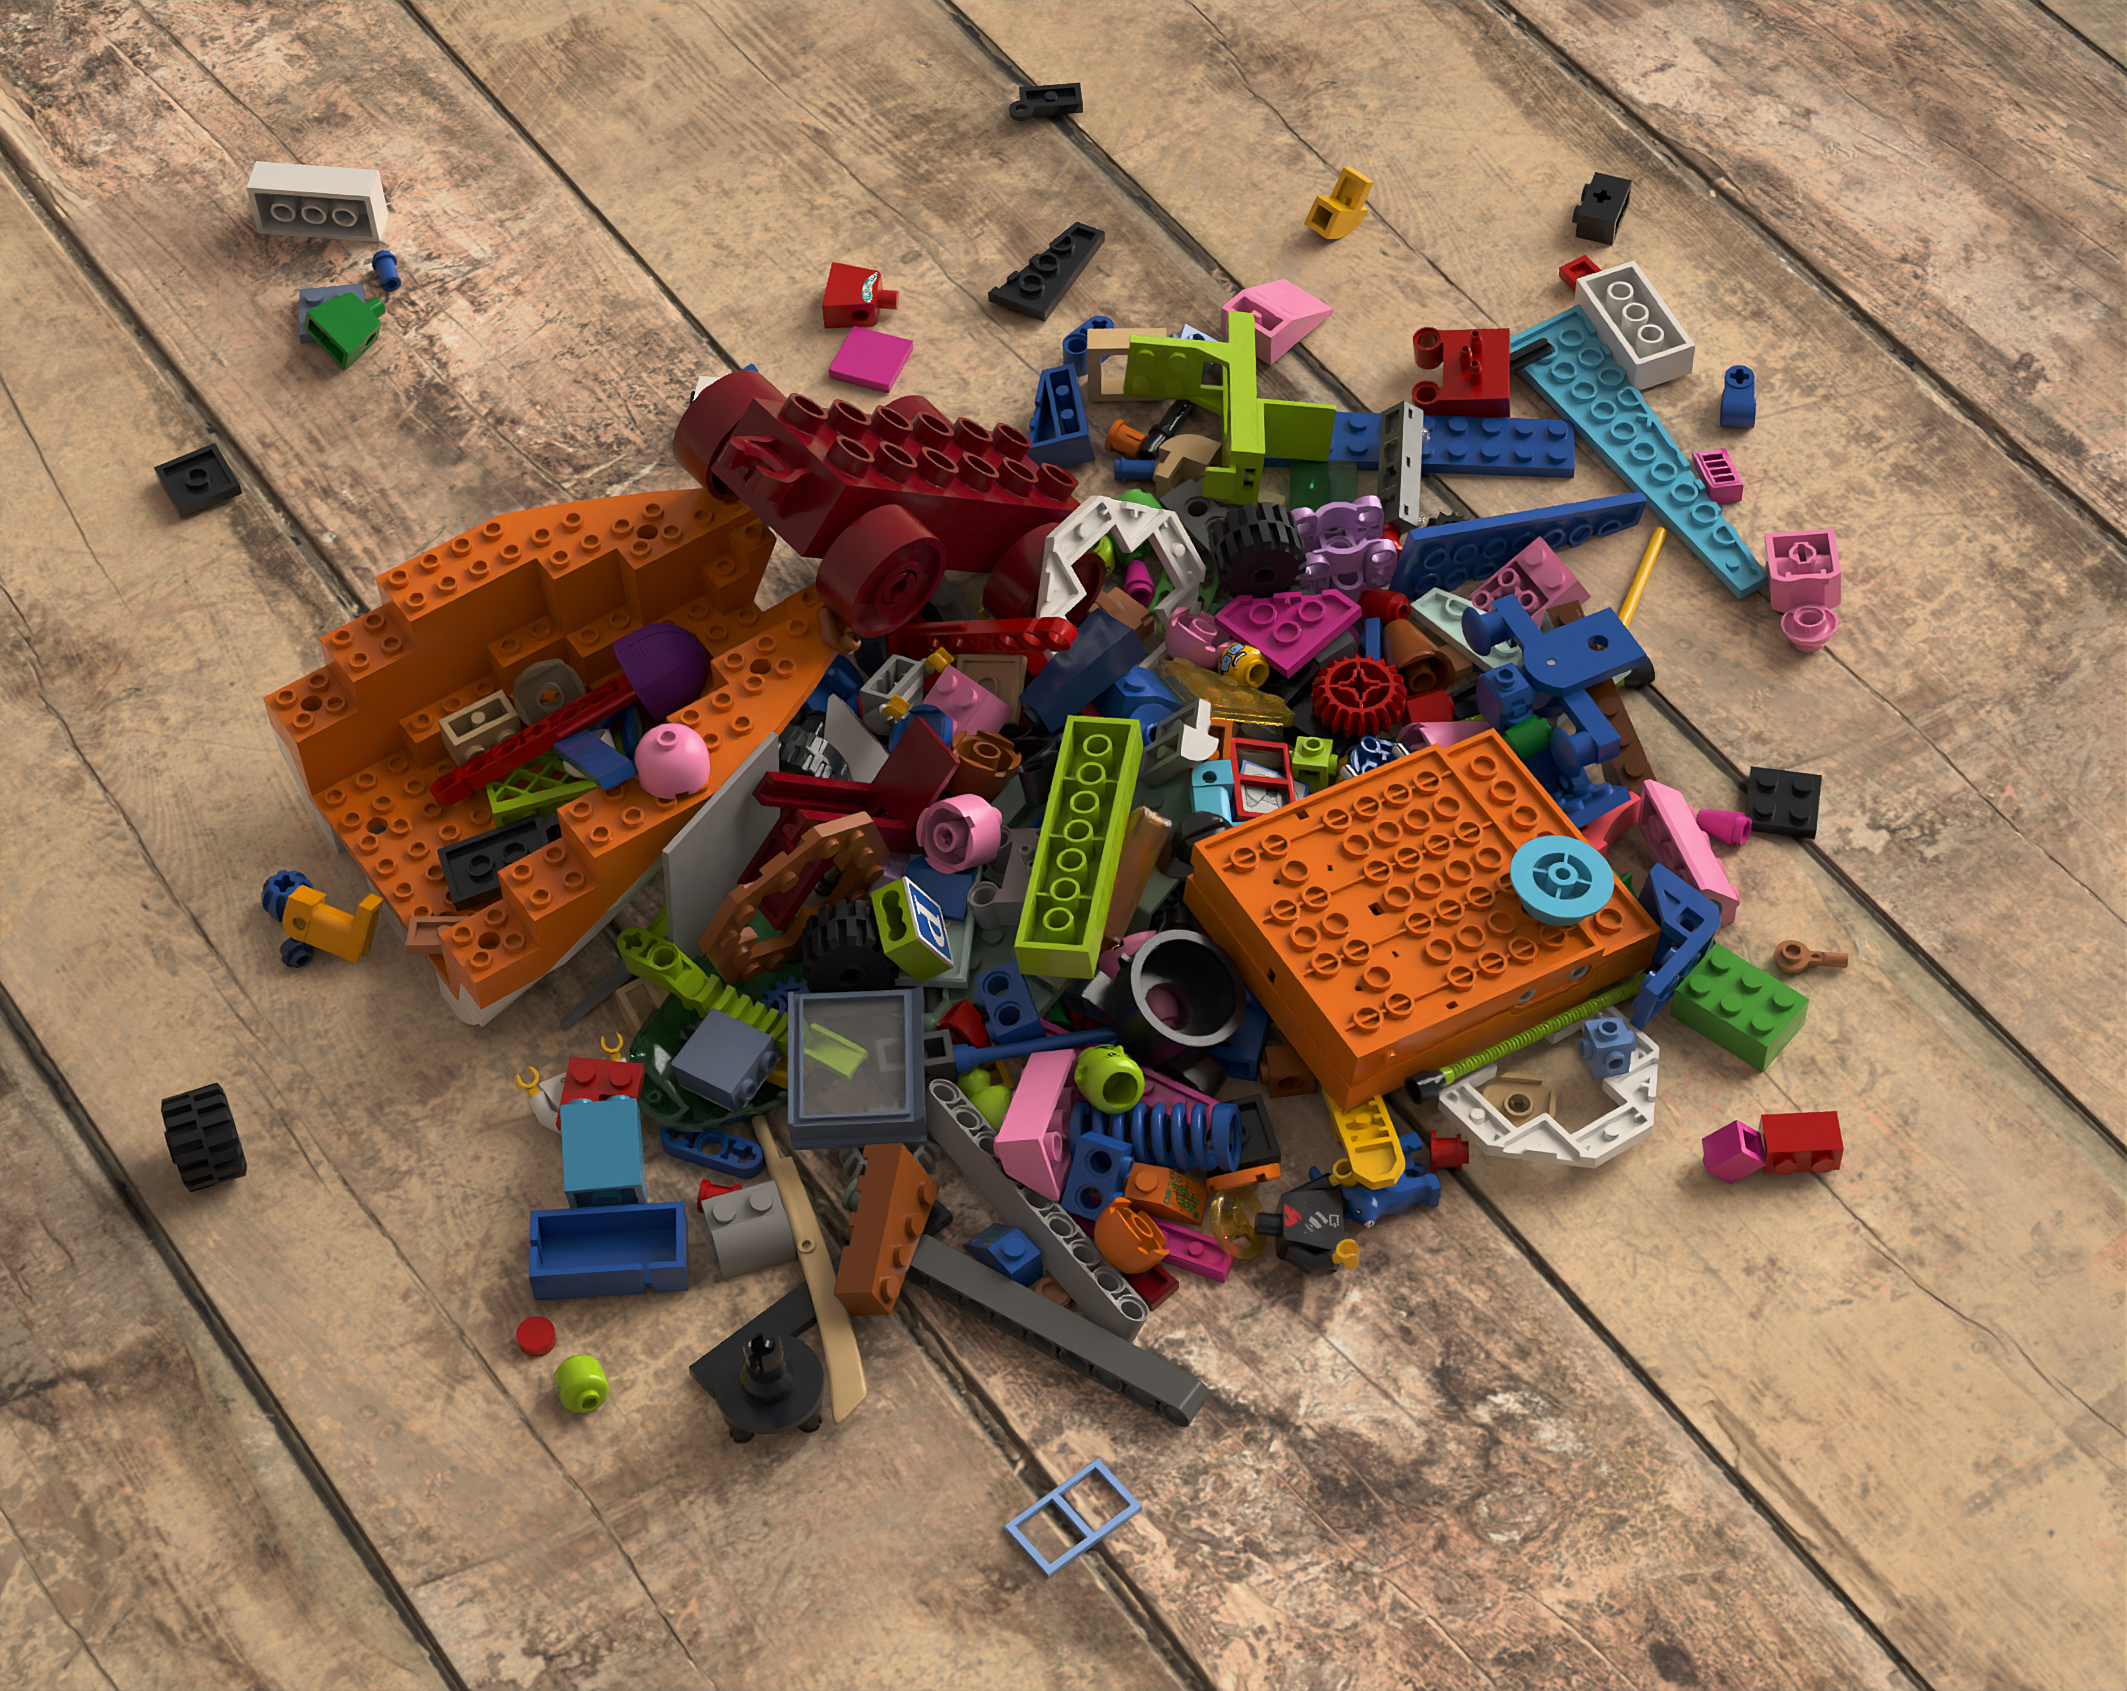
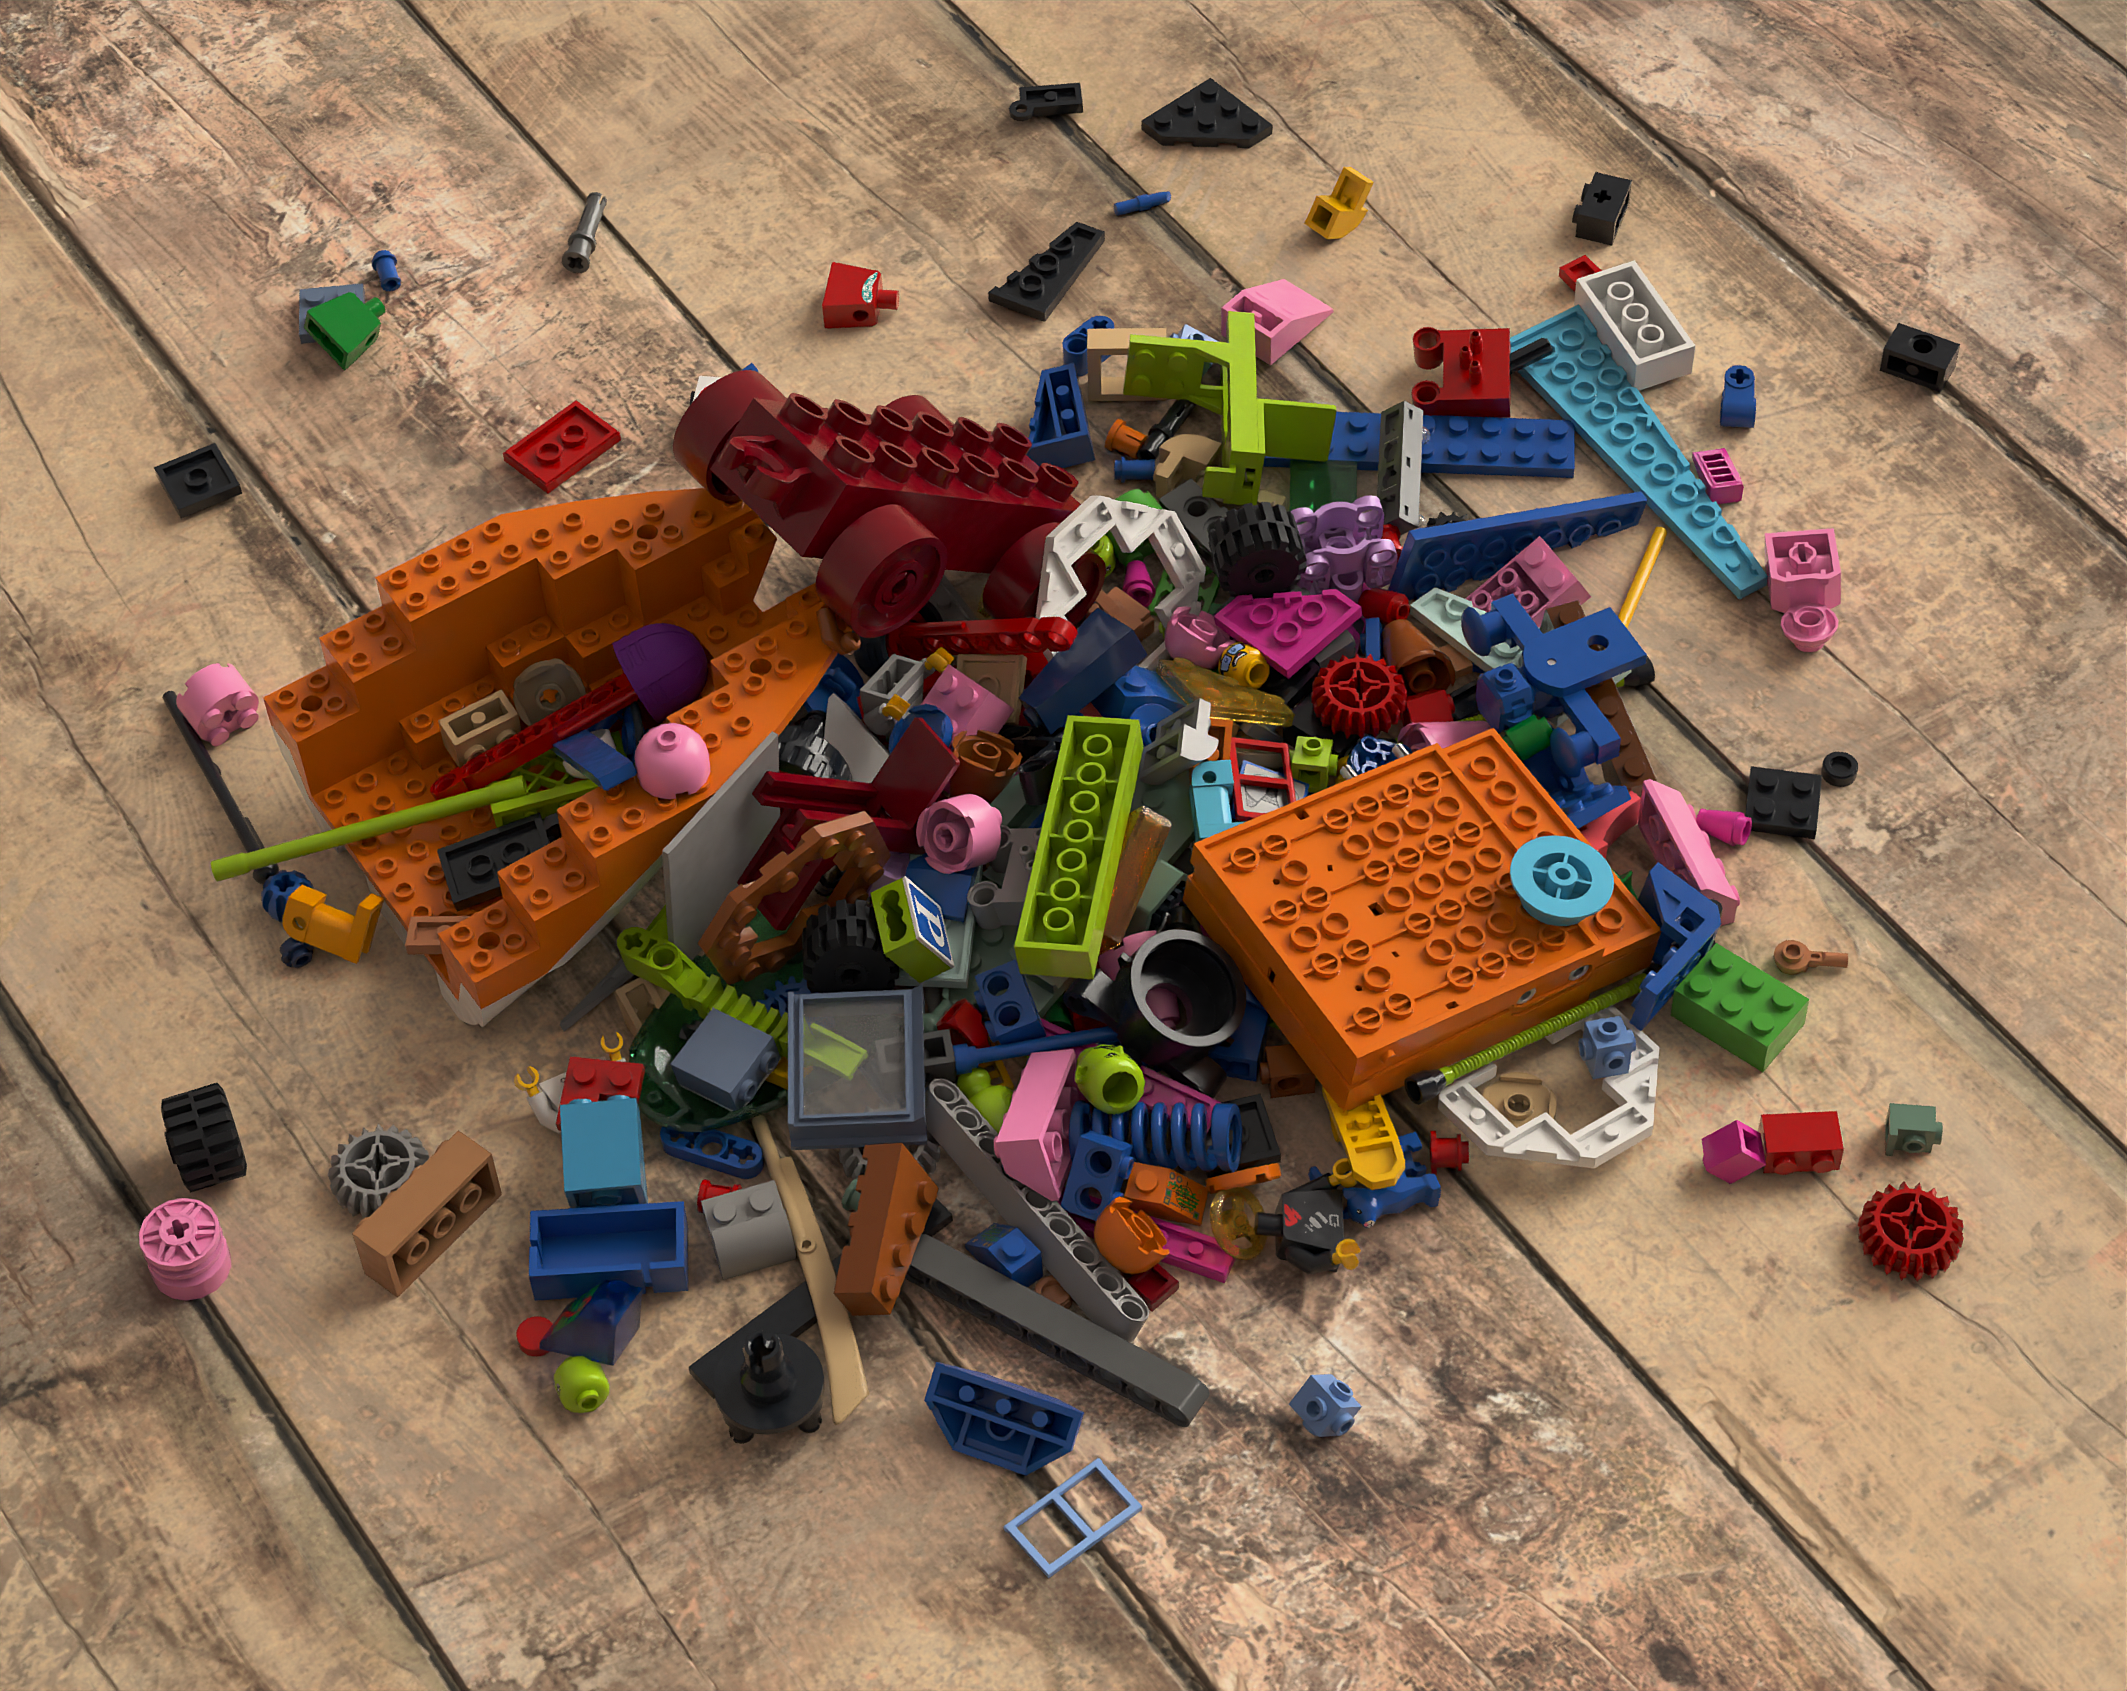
white brick [246,161,388,242] -> none
dark pink tile [828,326,913,393] -> none
black piece [1151,811,1233,879] -> none
none -> bright pink wheel [139,1198,231,1301]
none -> black bar [162,691,280,885]
none -> bright pink brick [176,663,259,746]
none -> lime piece [211,775,529,882]
none -> light grey gear [328,1124,429,1218]
none -> medium nougat brick [352,1130,502,1298]
none -> red tile [503,400,621,494]
none -> clear blue slope [539,1280,642,1366]
none -> dark grey pin [562,192,607,273]
none -> blue wedge [924,1362,1084,1476]
none -> blue piece [1113,191,1171,216]
none -> black plate [1141,78,1273,148]
none -> medium blue brick [1289,1374,1362,1437]
none -> black tile [1821,752,1858,787]
none -> red gear [1858,1181,1964,1282]
none -> black brick [1880,323,1960,392]
none -> sand green brick [1885,1103,1943,1156]

